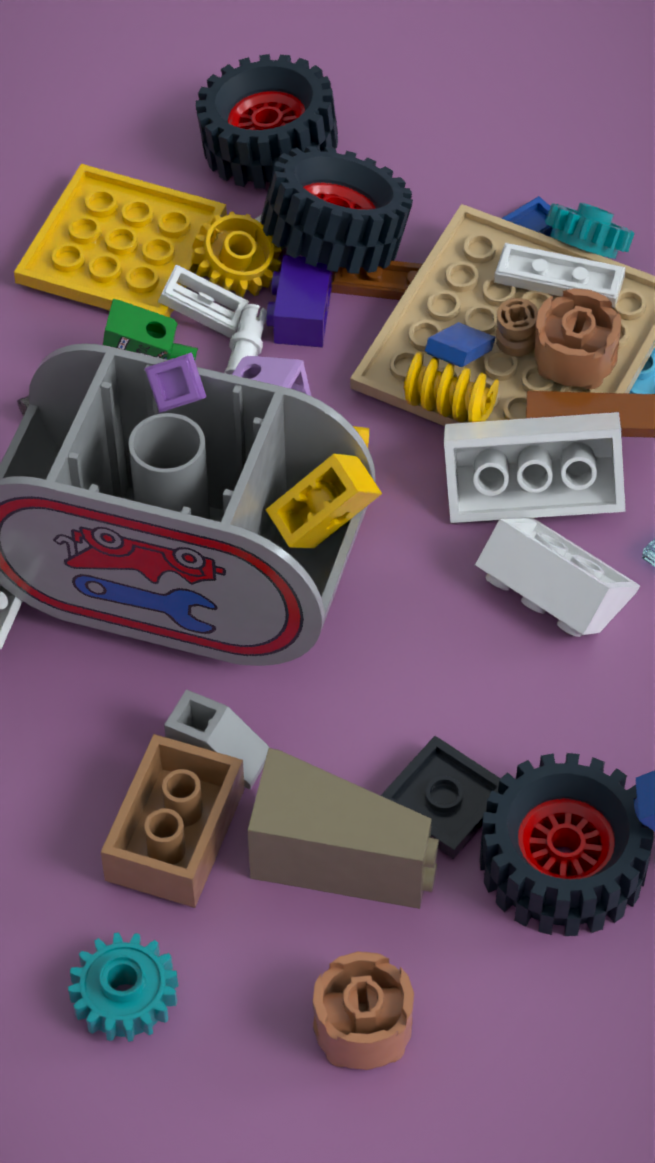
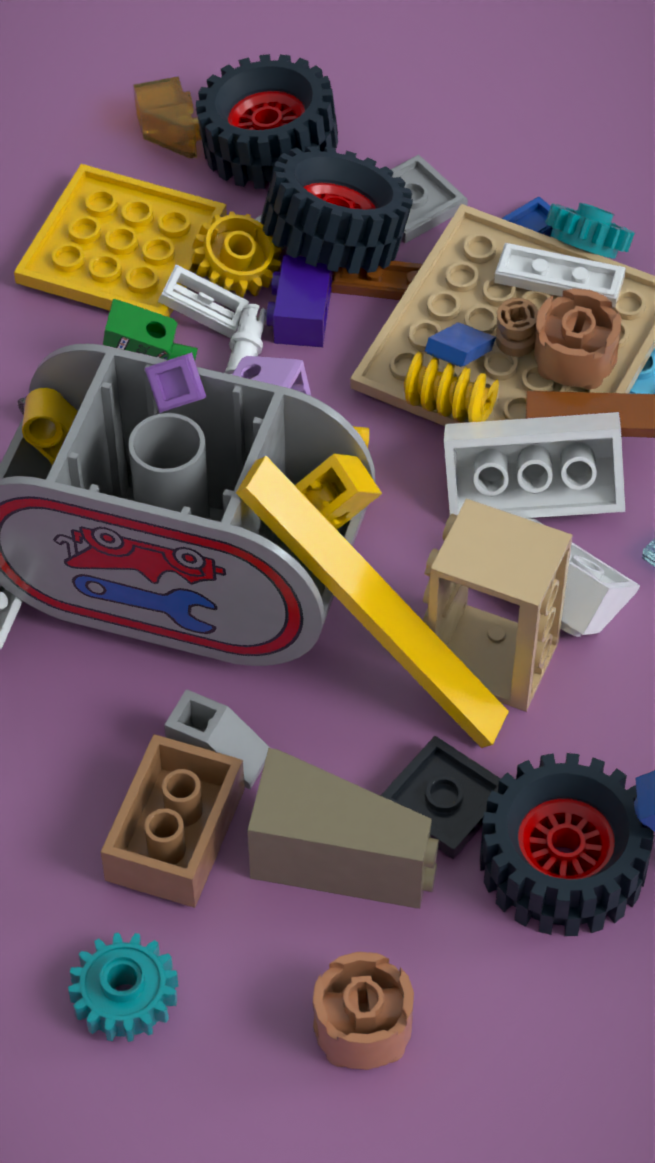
none -> yellow piece [22,388,78,465]
none -> clear yellow slope [133,76,202,159]
none -> yellow tile [236,456,509,748]
none -> light grey tile [391,154,468,243]
none -> tan hose [423,498,572,712]

